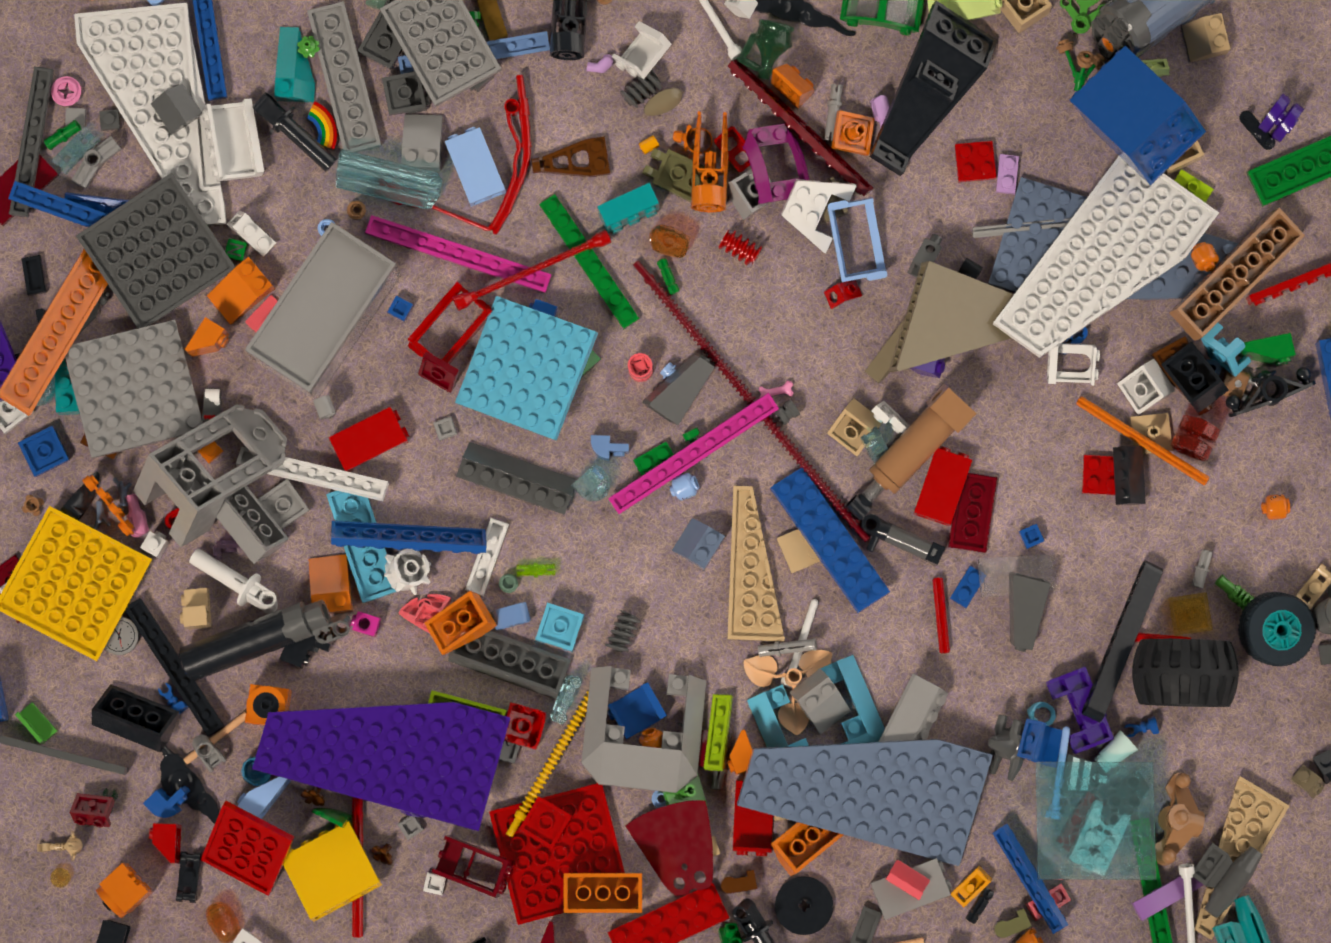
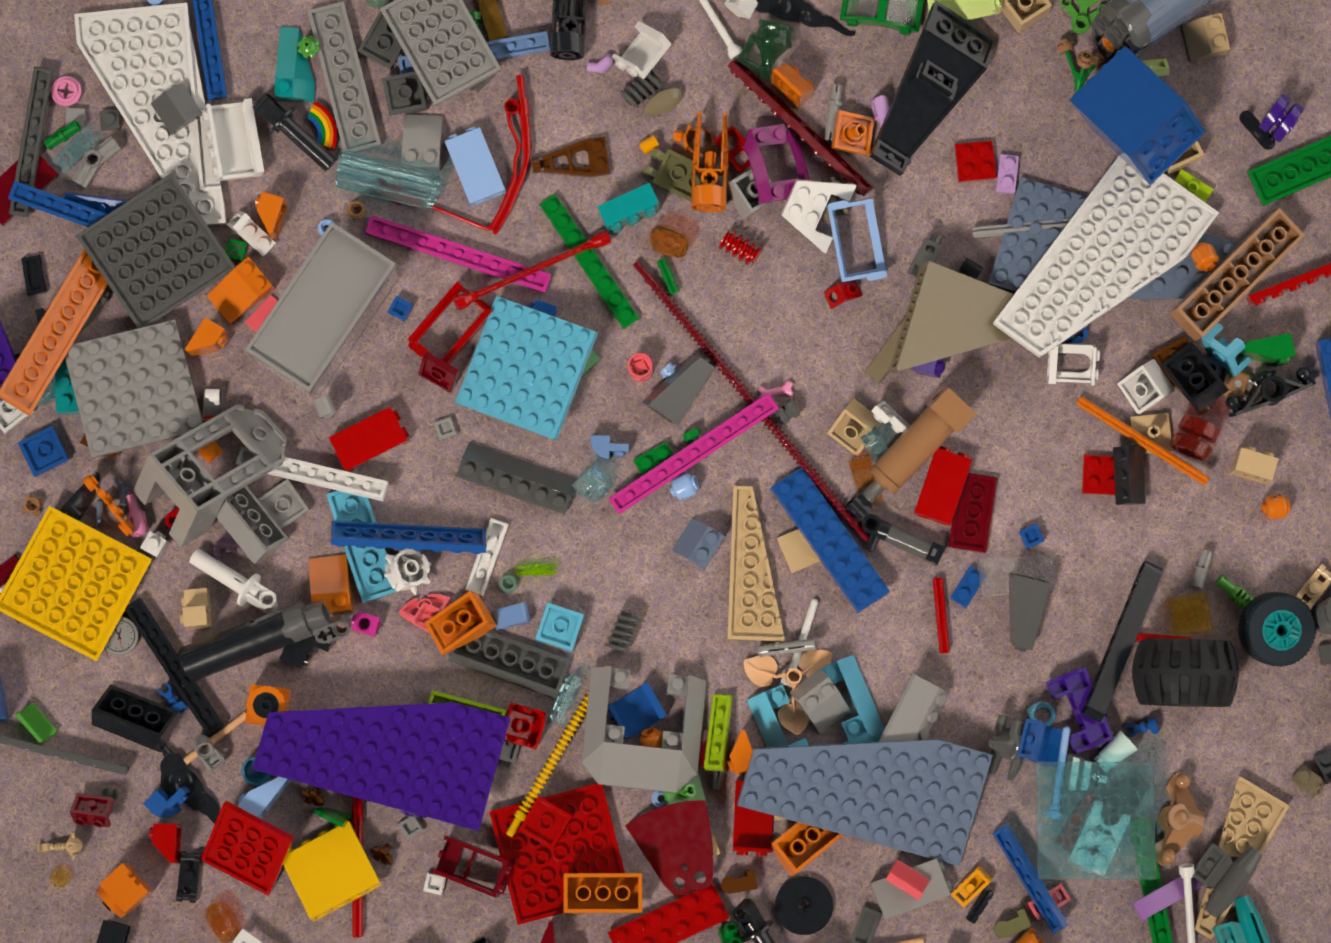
none -> orange slope [255,191,288,241]
none -> clear orange piece [848,454,883,504]
none -> tan brick [1230,446,1279,485]

